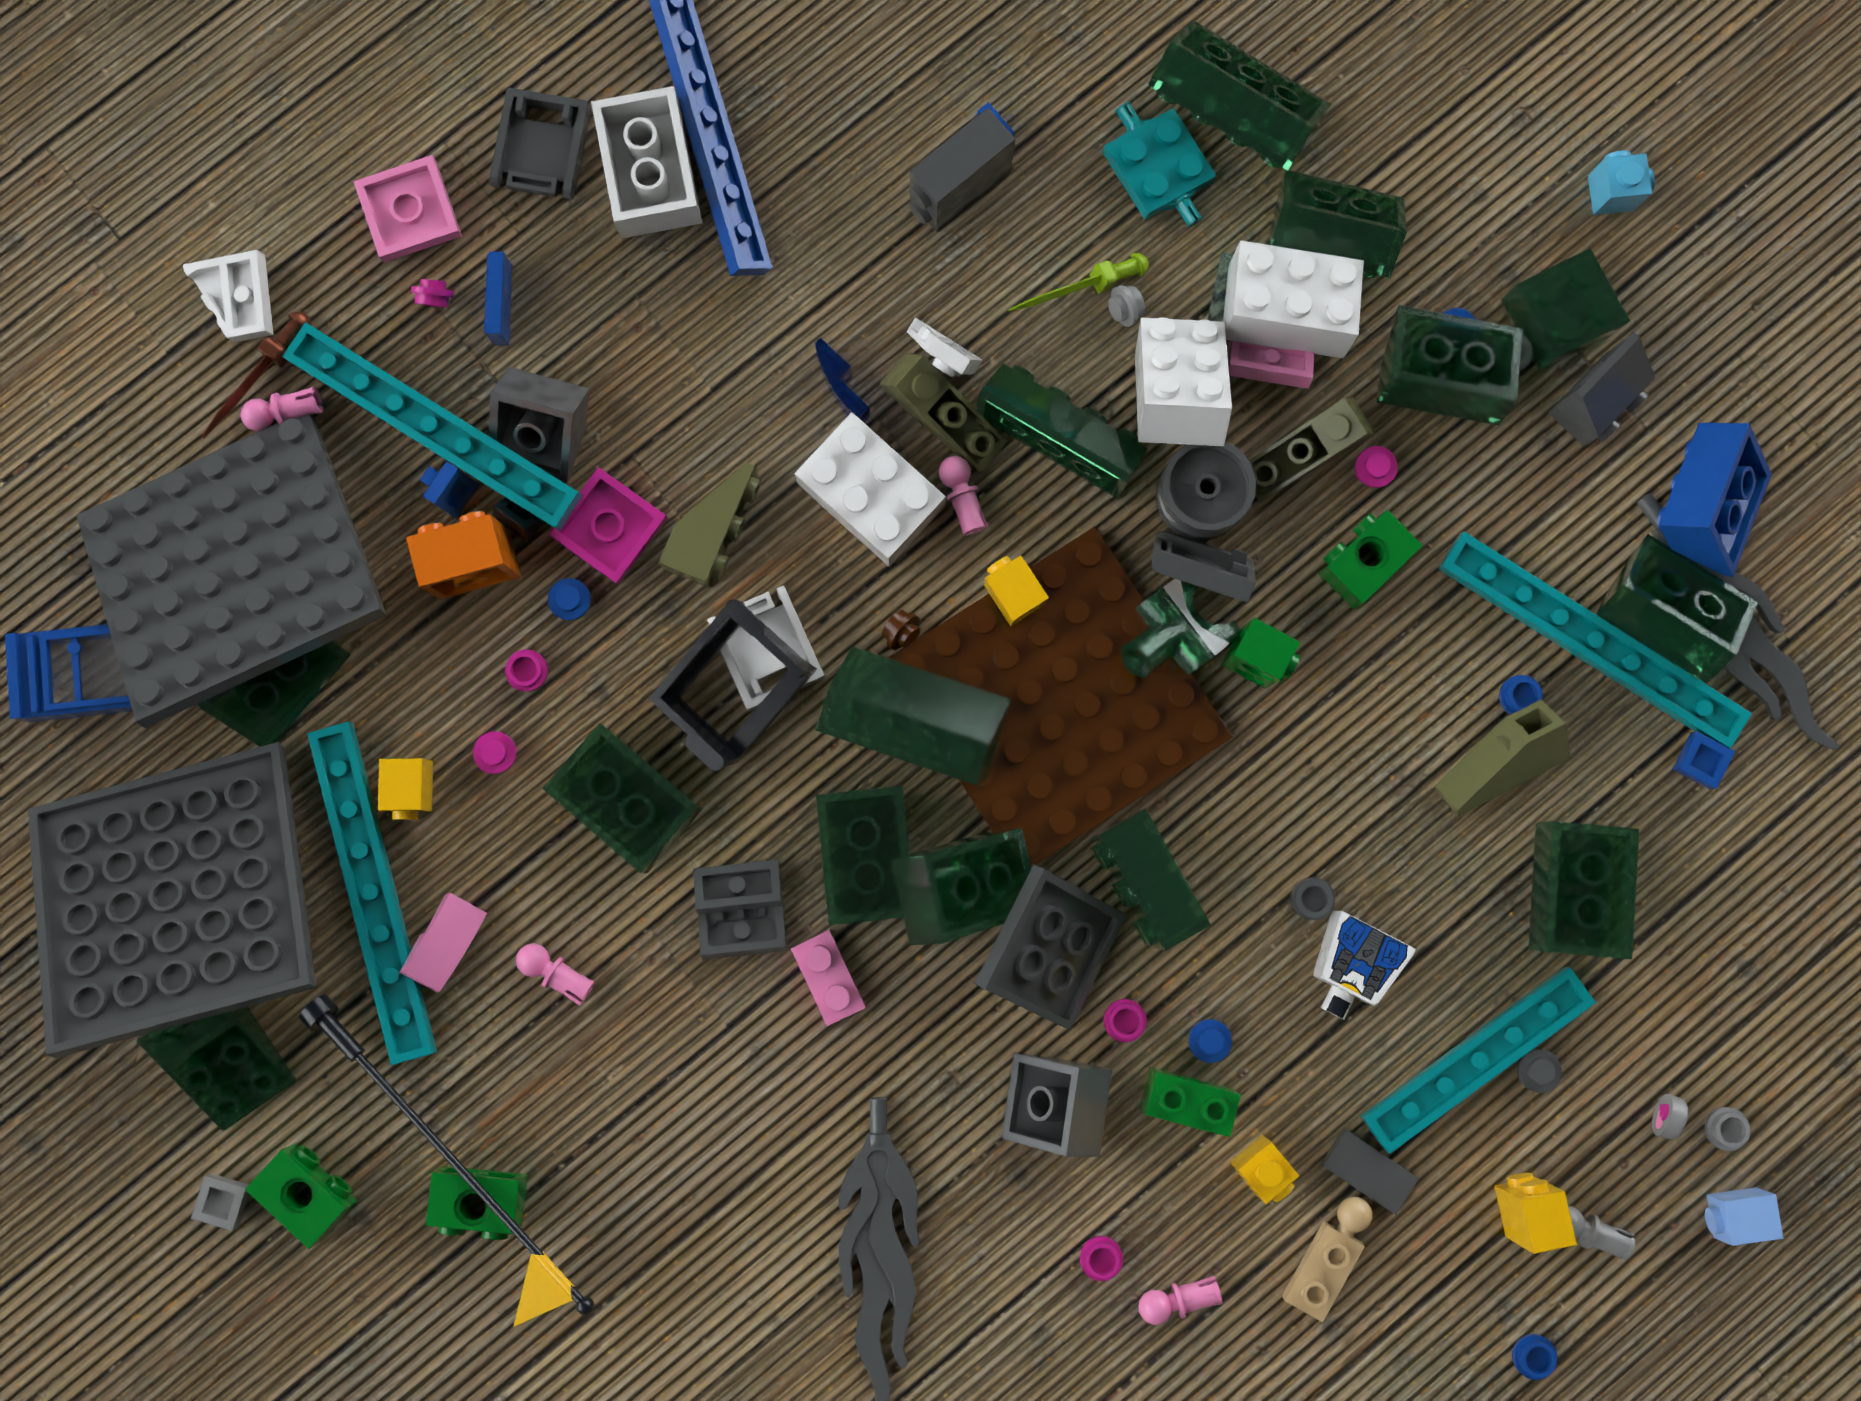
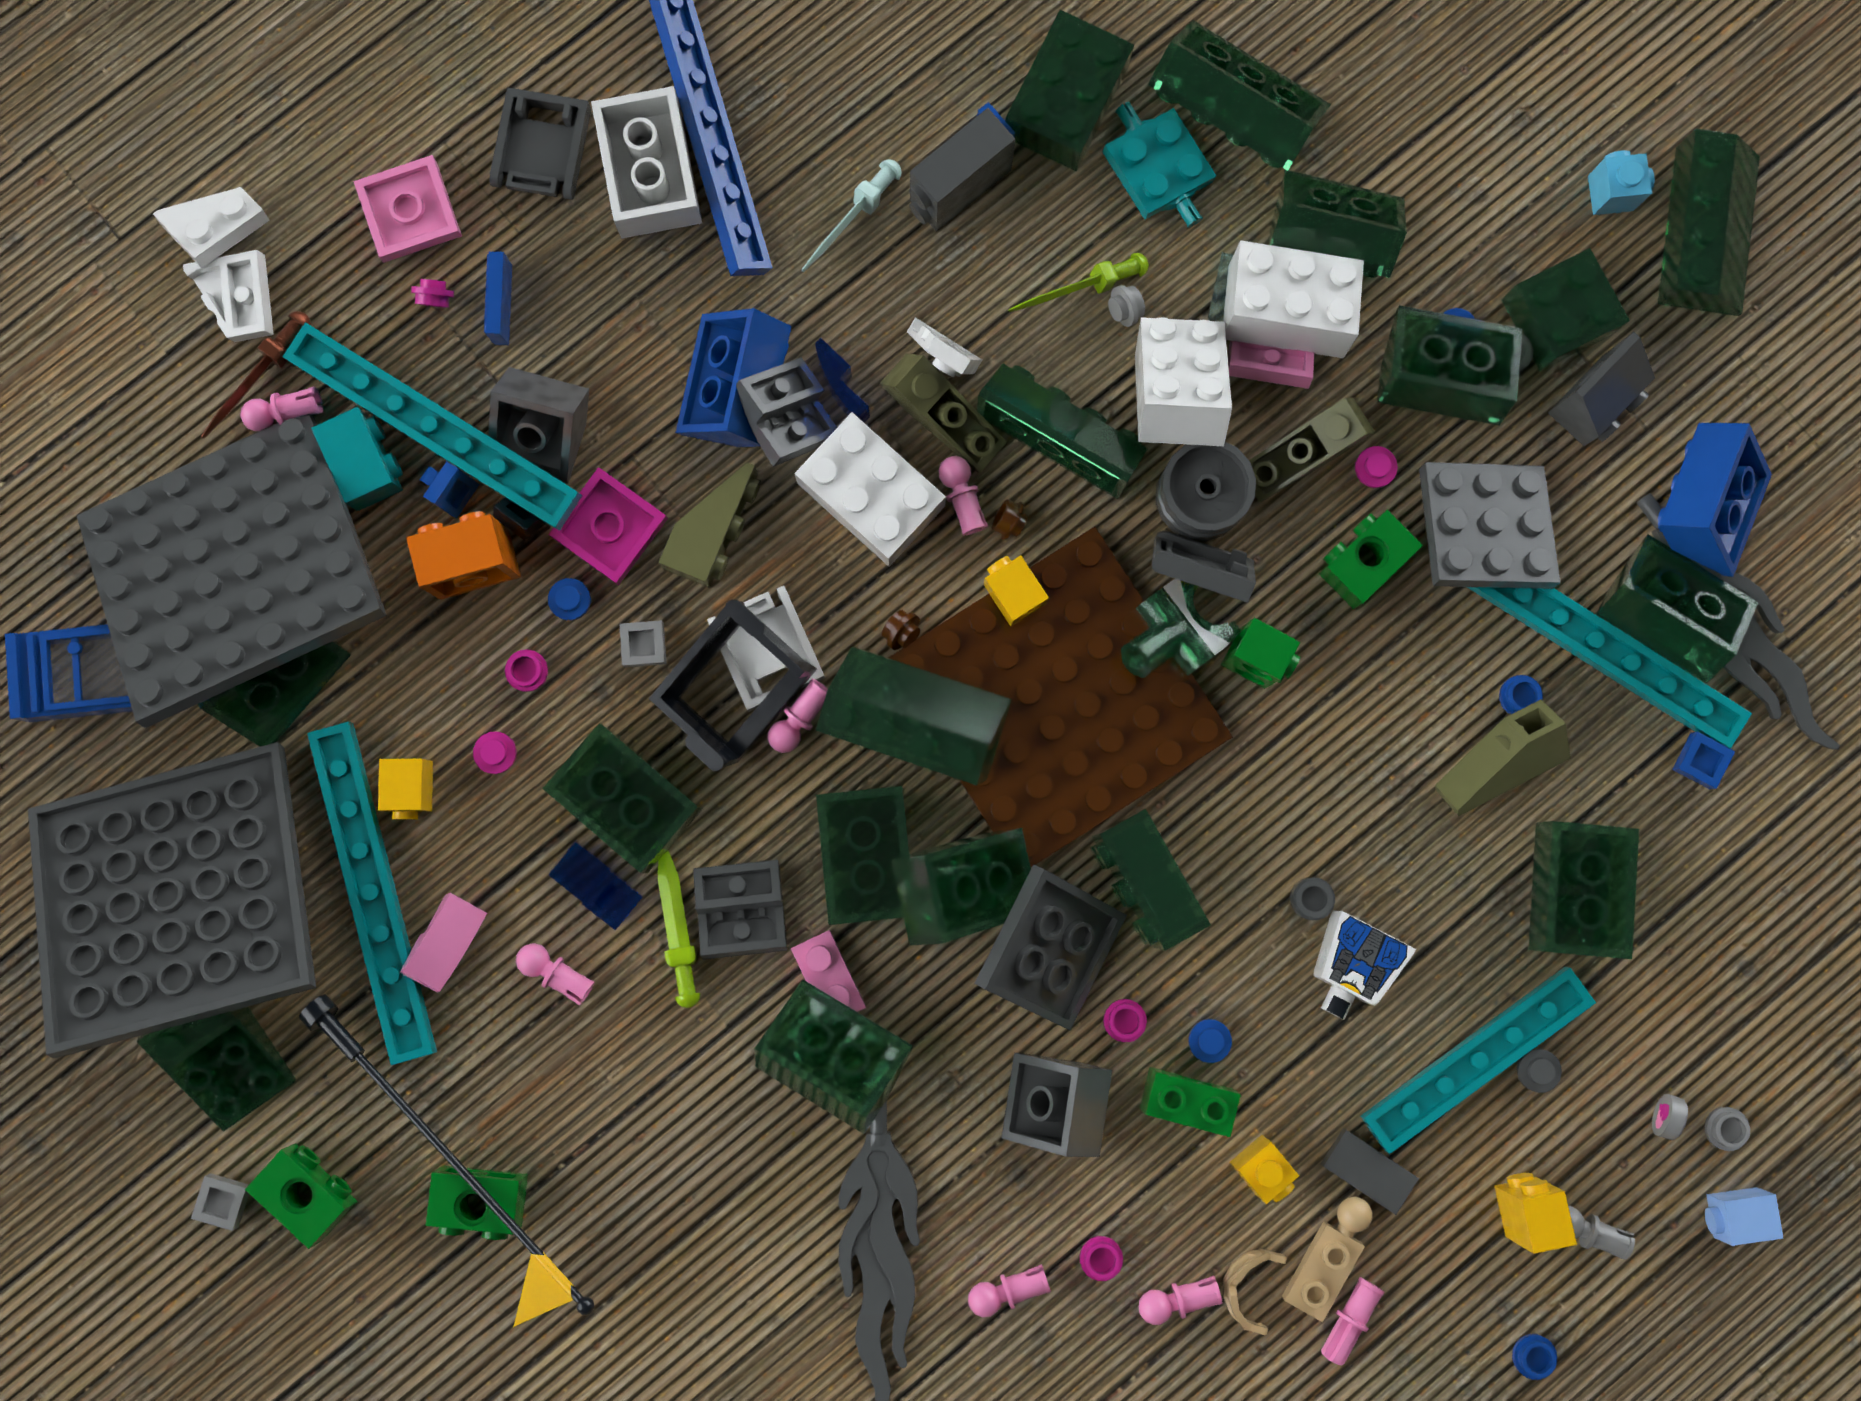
none -> white wing [153,187,270,269]
none -> teal brick [311,407,403,511]
none -> clear blue slope [548,840,643,930]
none -> light grey plate [619,620,667,667]
none -> lime sword [657,845,700,1008]
none -> blue slope [675,308,792,447]
none -> dark grey slope [736,357,837,467]
none -> clear green slope [754,980,913,1134]
none -> bright pink pin [767,678,833,753]
none -> light aqua sword [802,159,902,272]
none -> bright pink pin [968,1264,1051,1317]
none -> reddish brown plate [992,499,1028,540]
none -> clear green brick [1005,10,1135,172]
none -> tan helmet [1223,1248,1287,1335]
none -> bright pink axle [1321,1277,1385,1366]
none -> plate [1419,462,1561,589]
none -> clear green slope [1658,128,1760,316]

